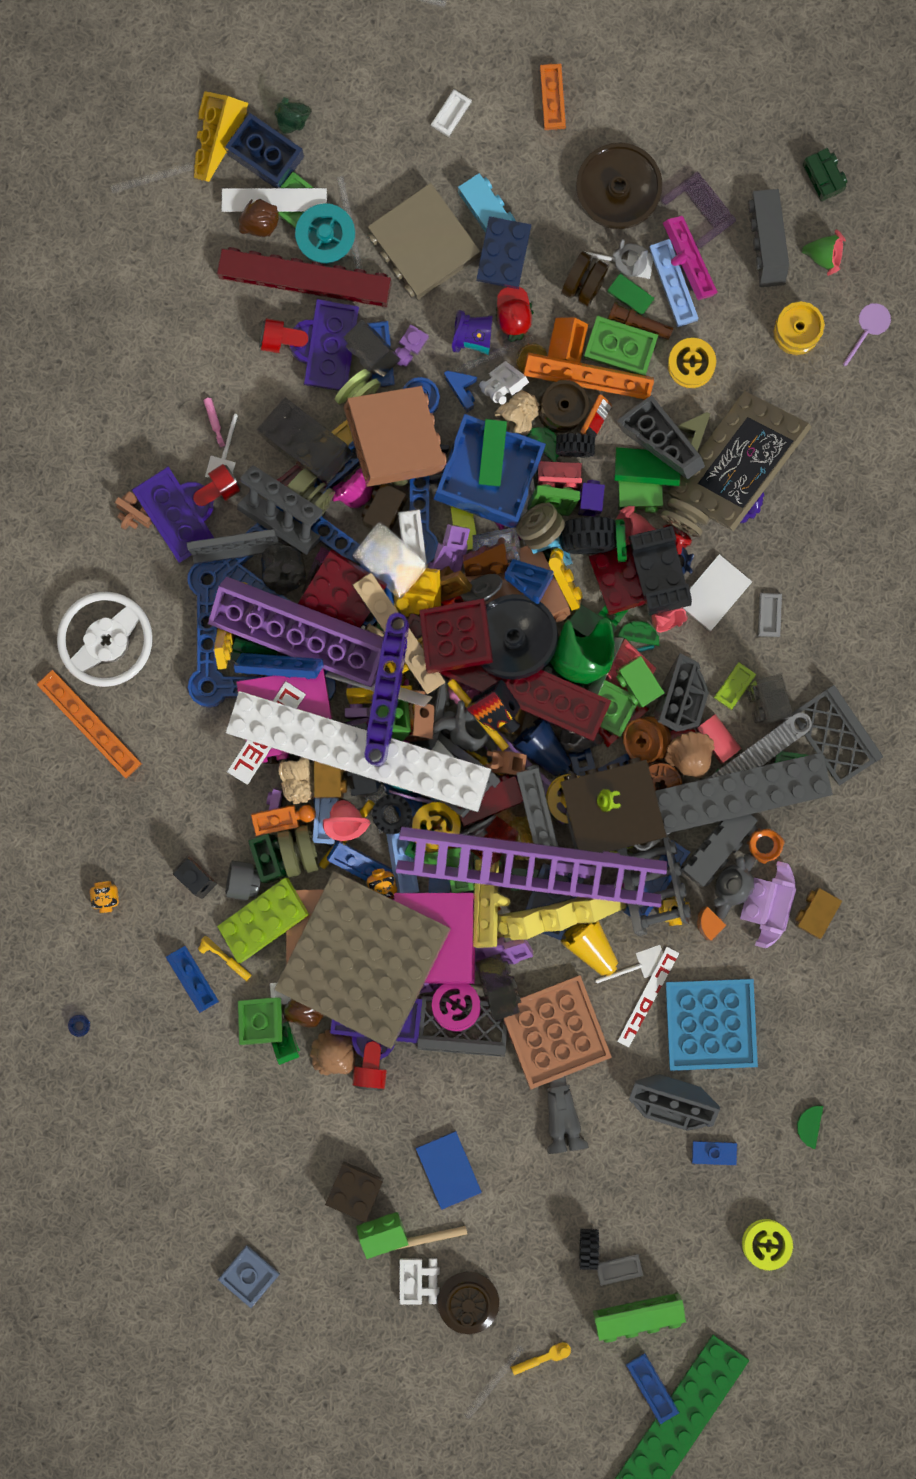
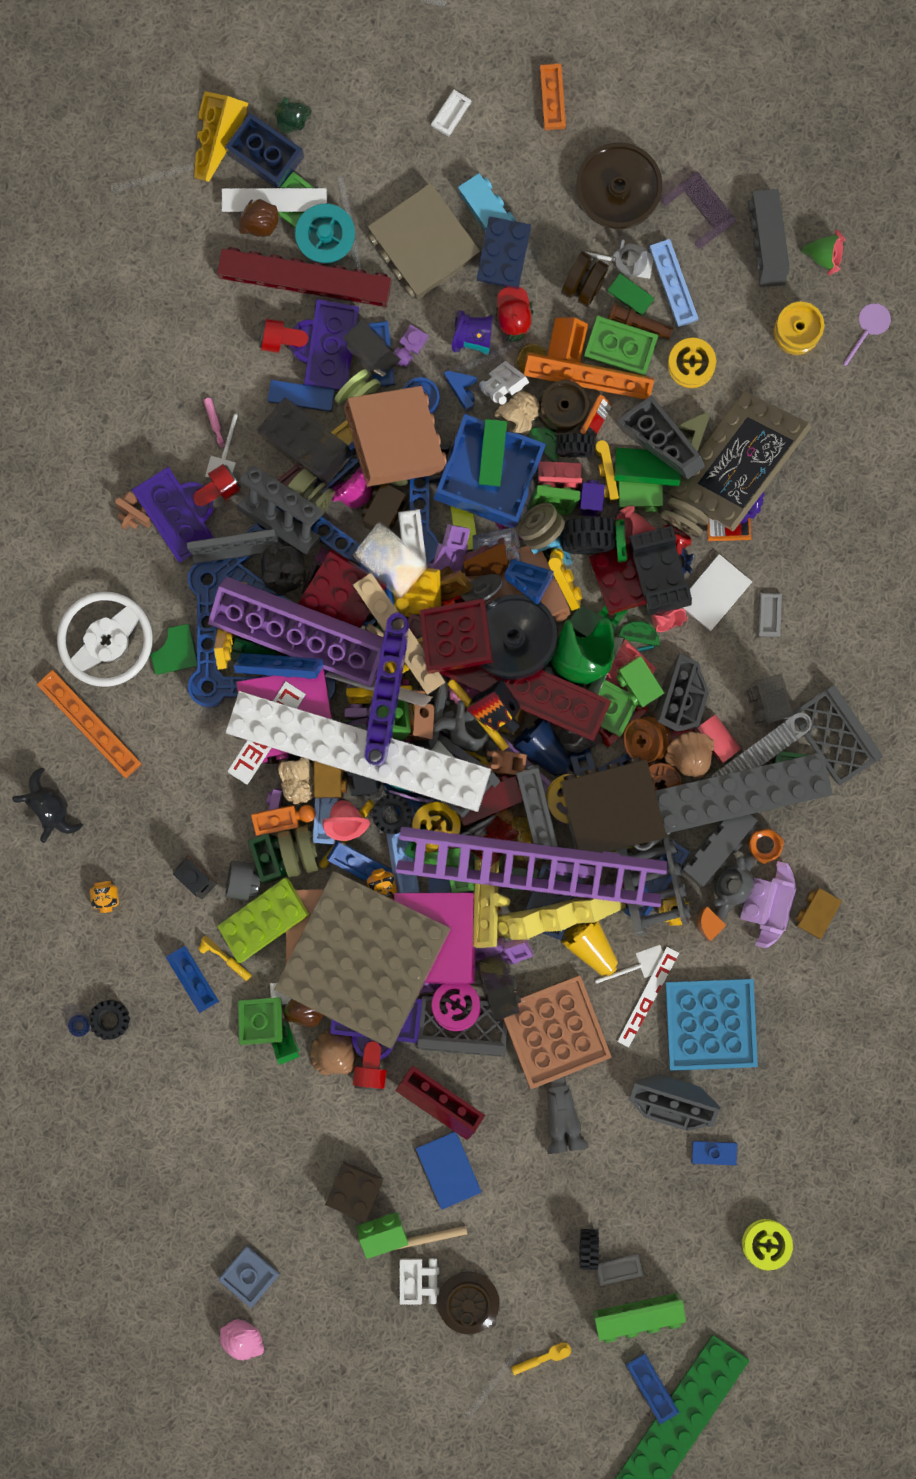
lime plate [597,789,621,812] -> none
dark pink plate [663,216,718,300] -> none
lime plate [714,662,757,710] -> none
green tile [797,1105,823,1149] -> none
dark green brick [802,148,847,202] -> none
none -> black piece [12,768,83,843]
none -> black tyre [89,1000,130,1040]
none -> green tile [151,624,197,675]
none -> bright pink hair [219,1319,264,1360]
none -> blue tile [268,380,335,412]
none -> dark red brick [395,1065,485,1140]
none -> yellow plate [595,440,619,503]
none -> slope [706,518,751,541]

